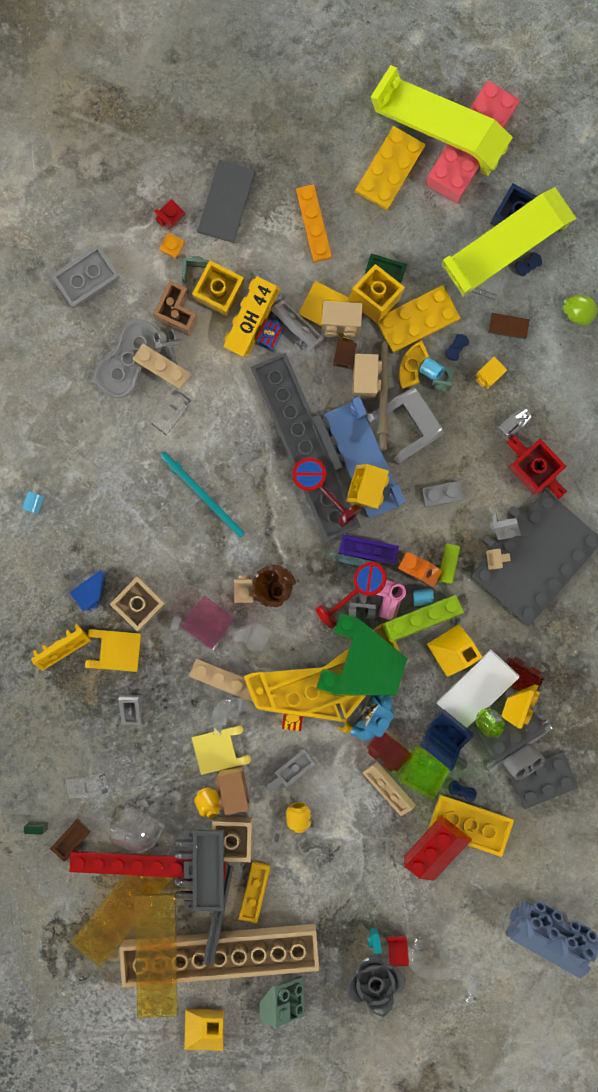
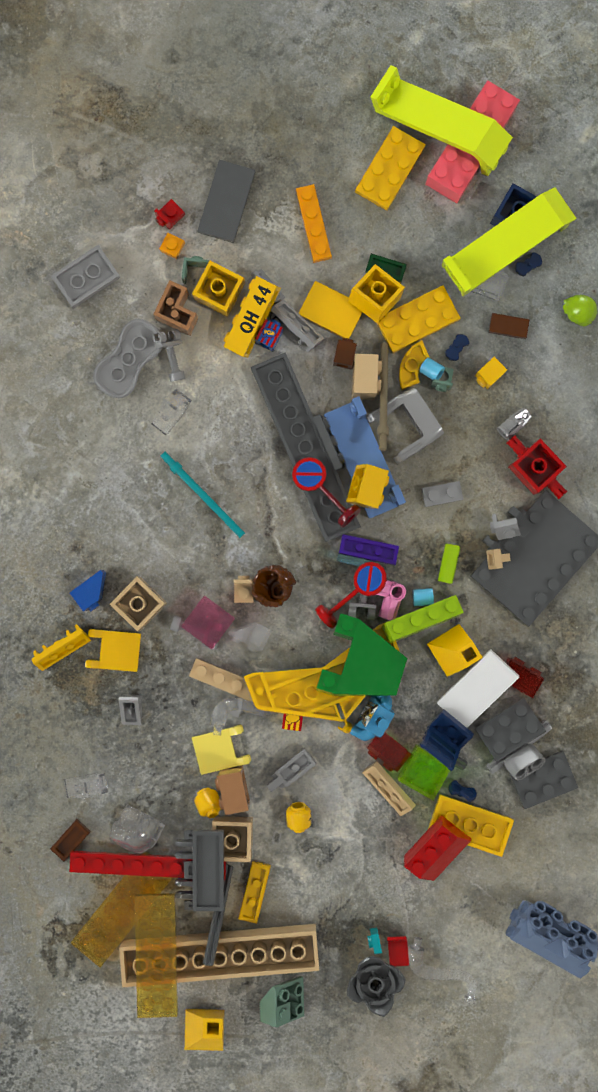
medium azure piece [22,491,45,514] -> none
dark green tile [24,822,48,835] -> none
tan plate [132,344,191,390] -> none
tan brick [321,301,363,338] -> none
orange torso [398,552,442,588] -> none
clear neon green head [476,707,505,737] -> none
yellow slope [501,684,540,729] -> none

